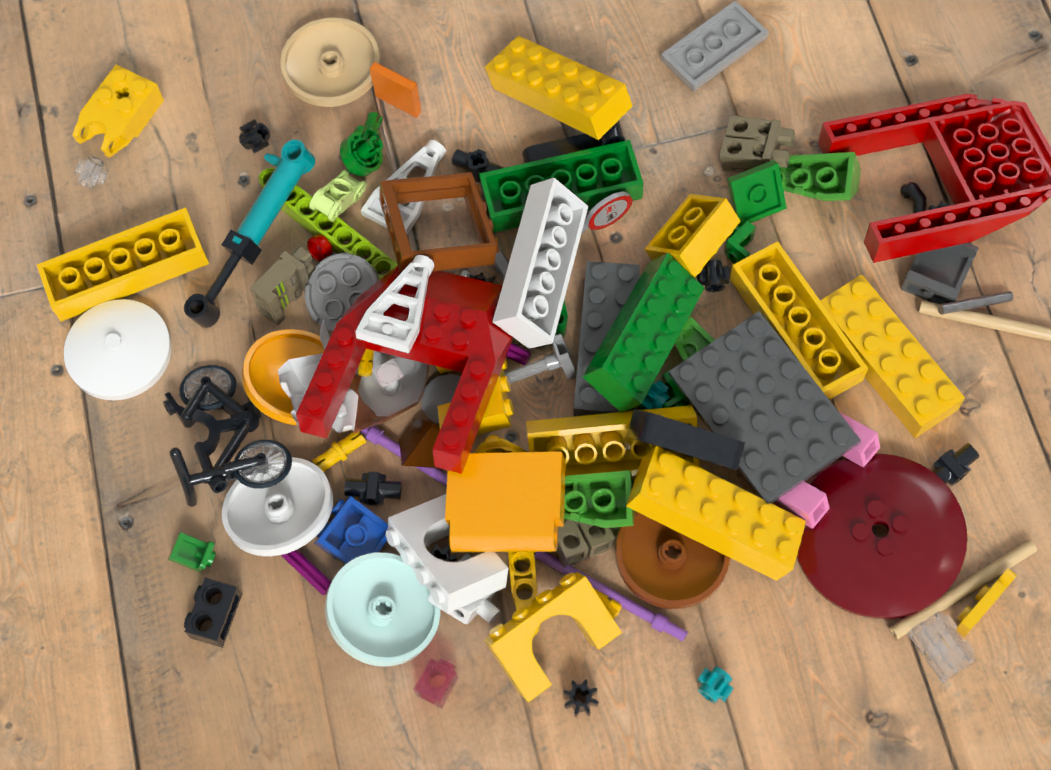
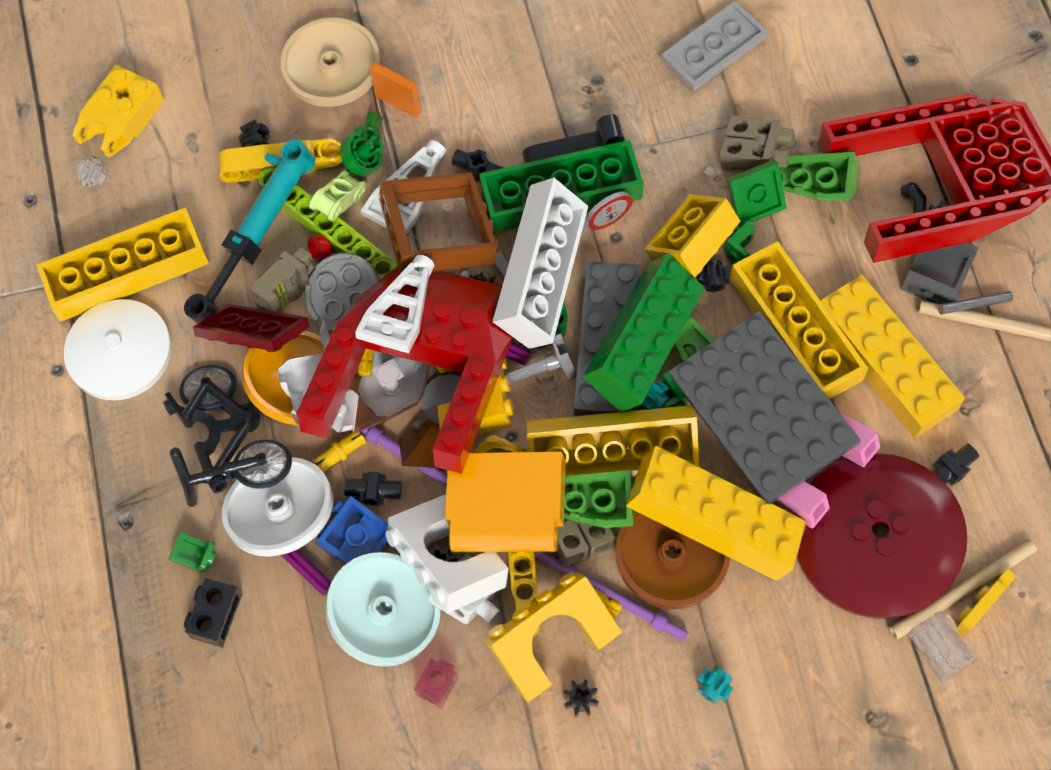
yellow brick [485,35,633,140] -> none
black beam [626,409,745,470] -> none
none -> dark red plate [193,304,310,352]
none -> yellow piece [219,139,343,183]

